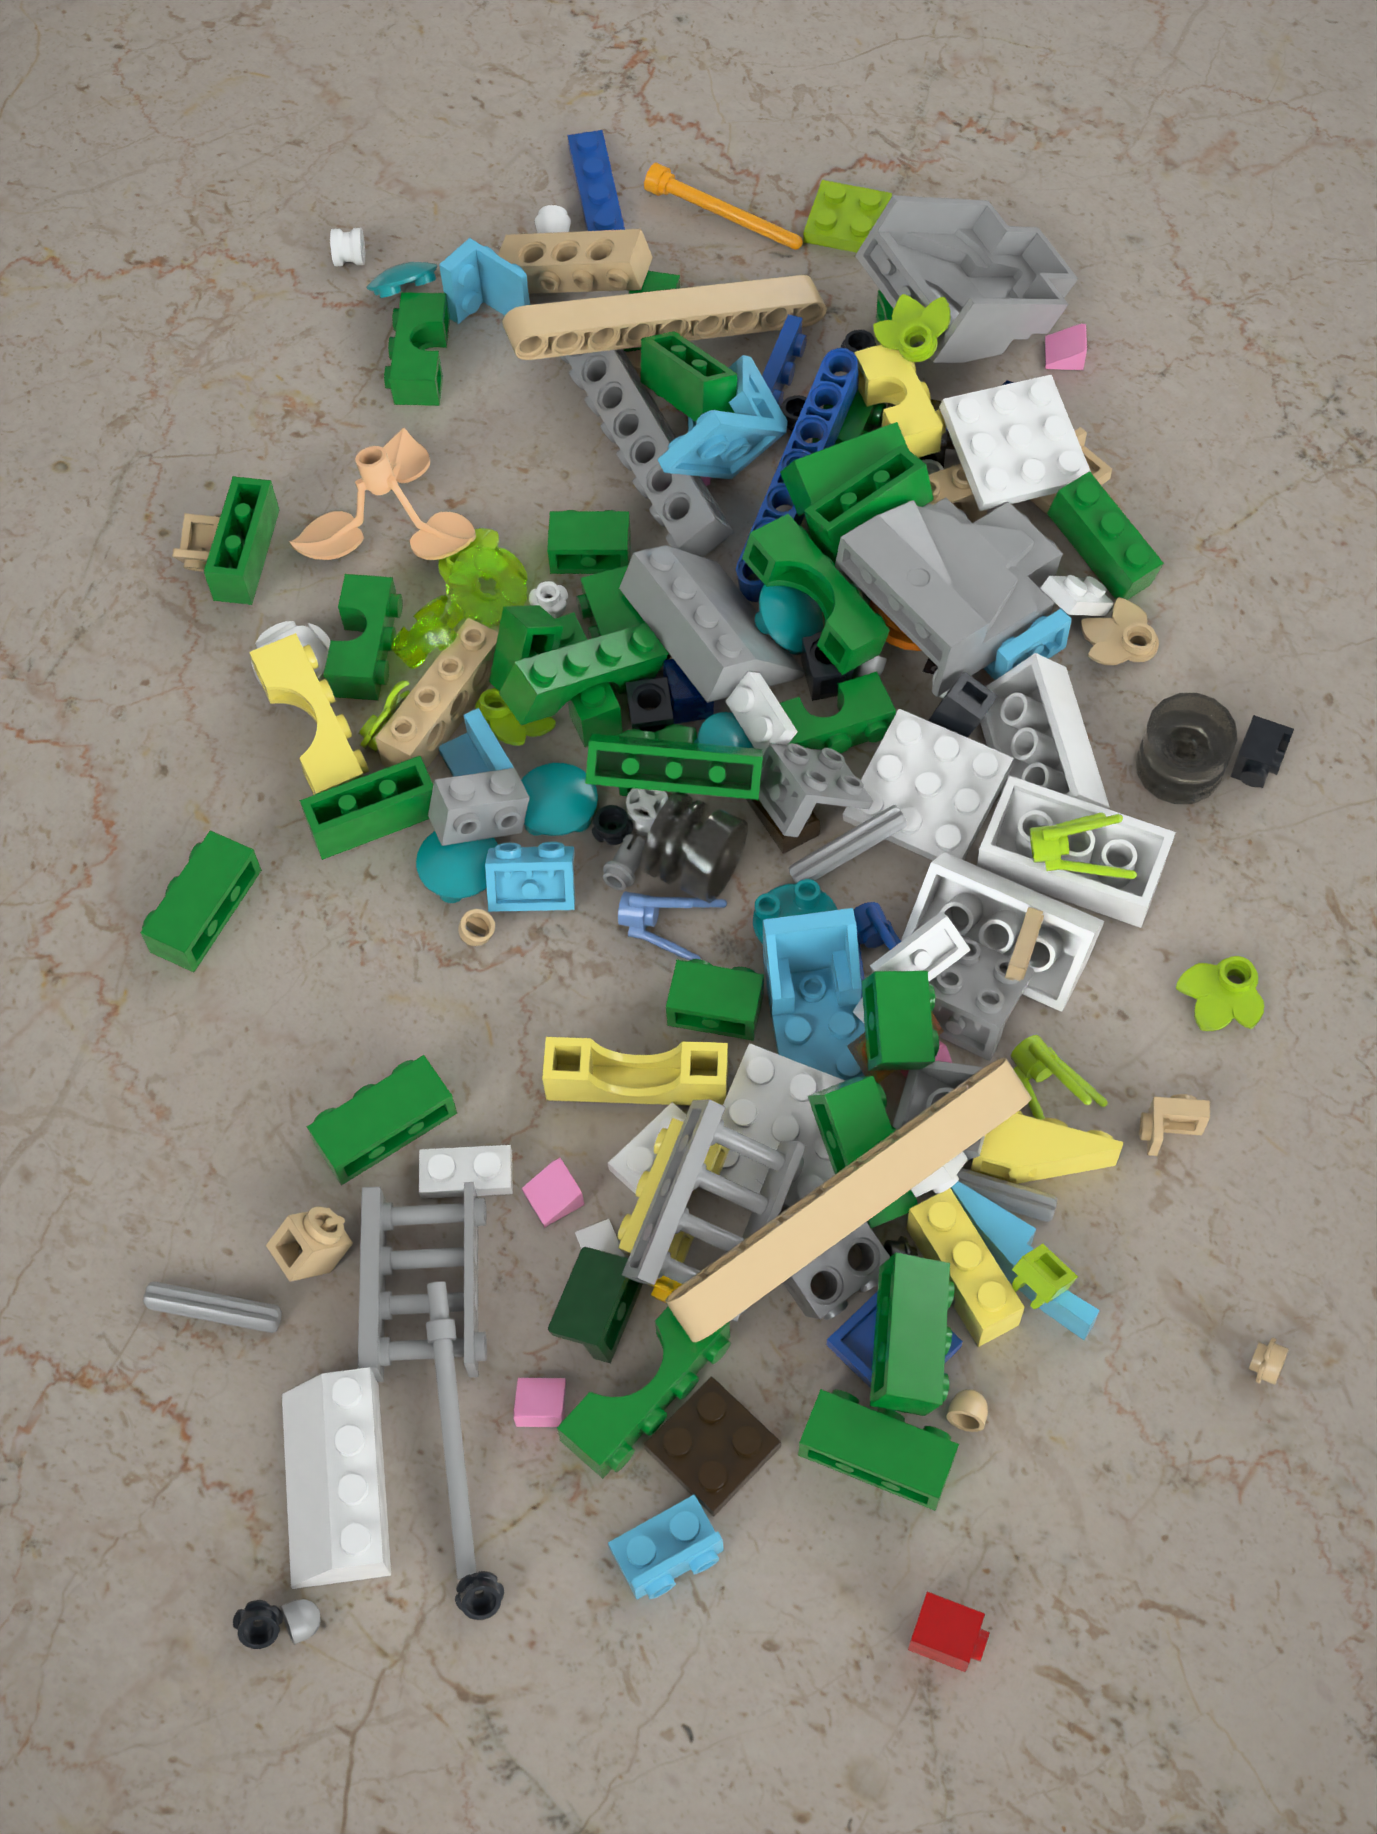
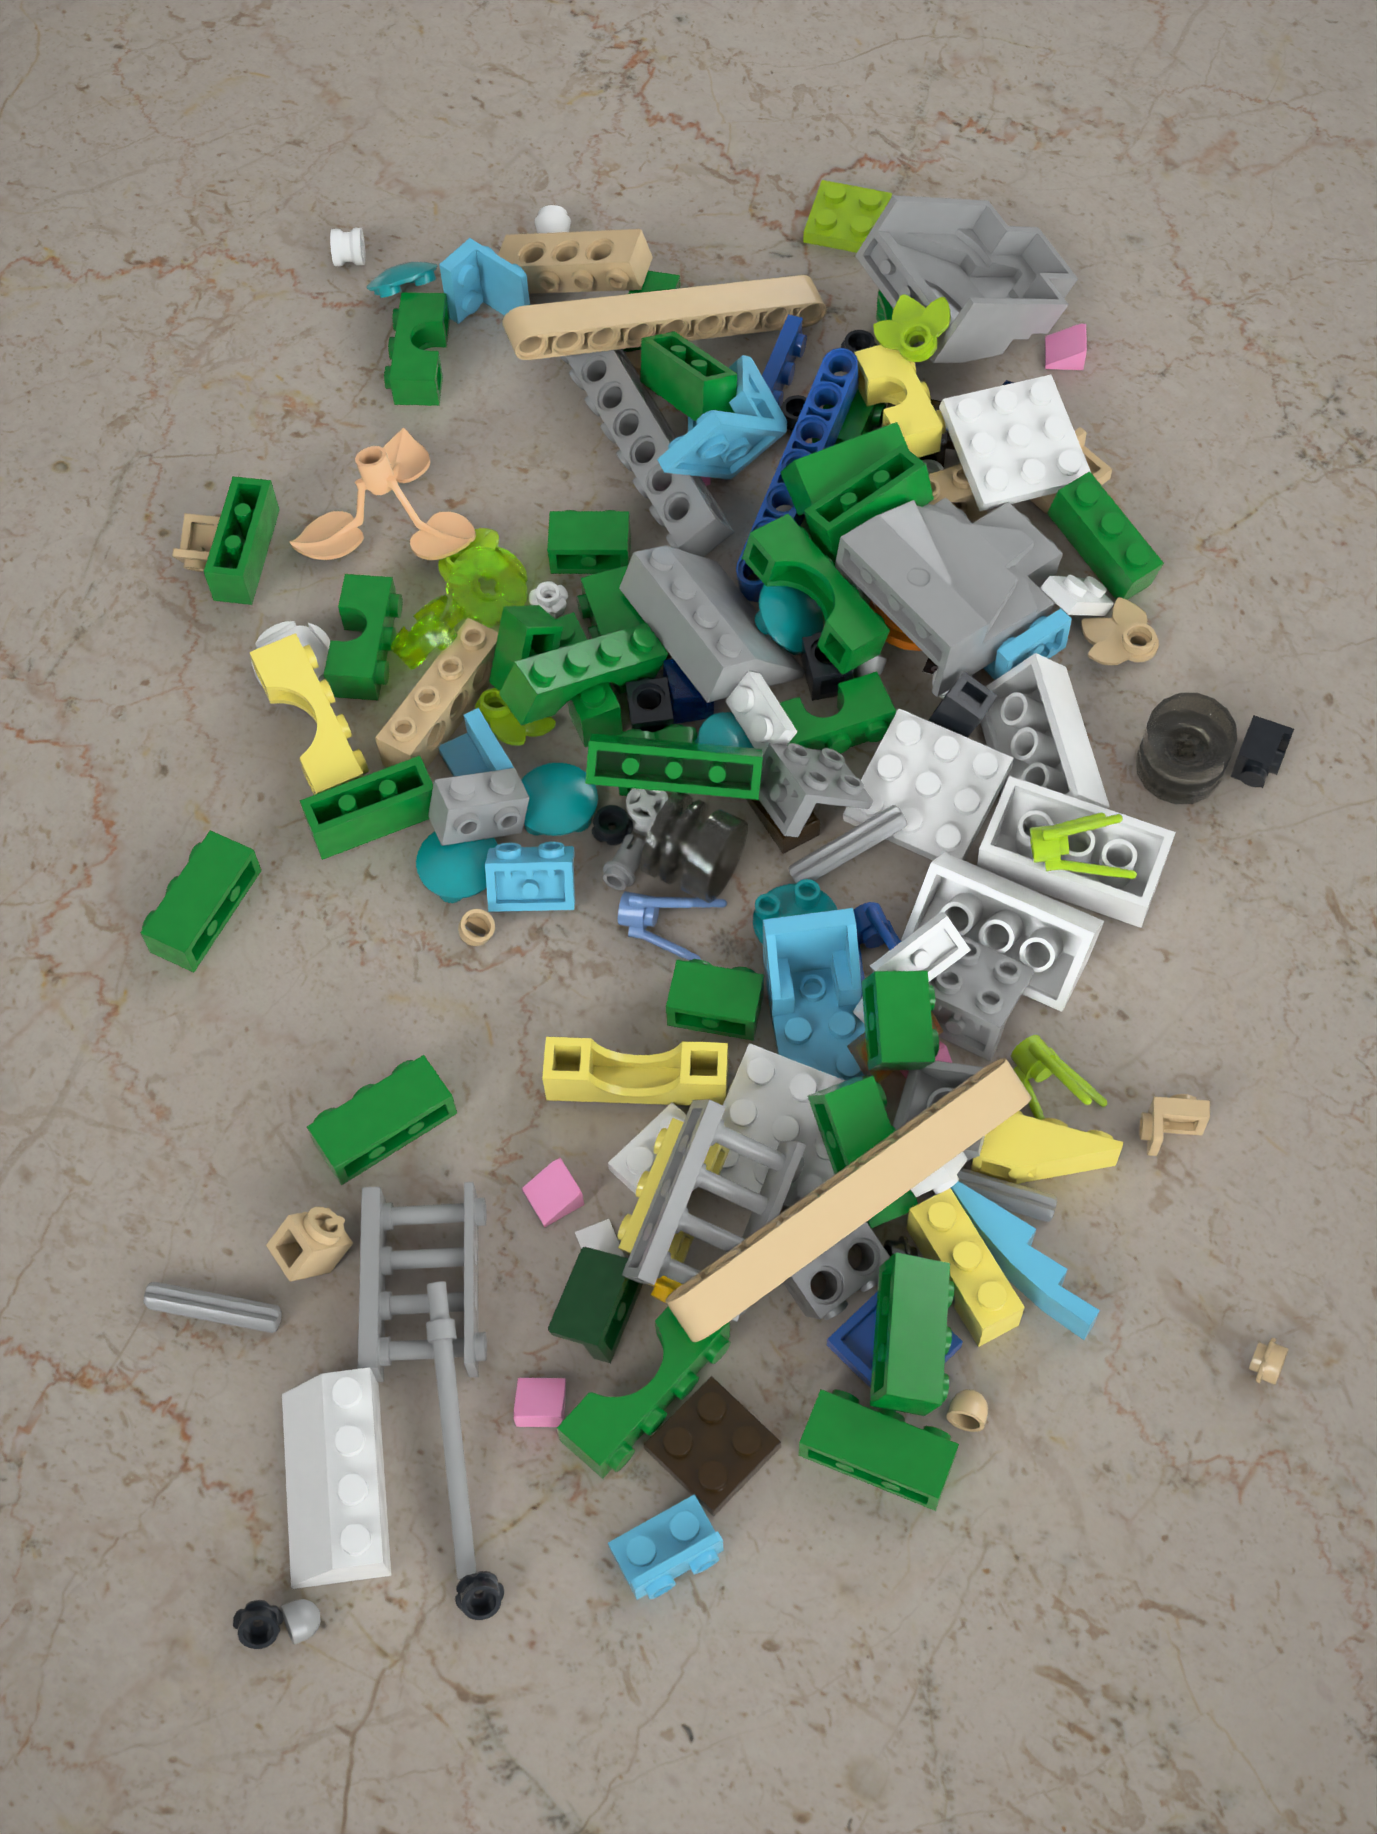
lime plate [358,680,410,752] -> none
white plate [419,1145,513,1199] -> none
blue plate [567,130,625,231] -> none
light orange piece [644,162,803,250] -> none
red brick [908,1591,990,1672] -> none
tan tile [1005,907,1044,981] -> none
lime tile [1012,1244,1078,1309] -> none
lime plate [1176,956,1264,1031] -> none

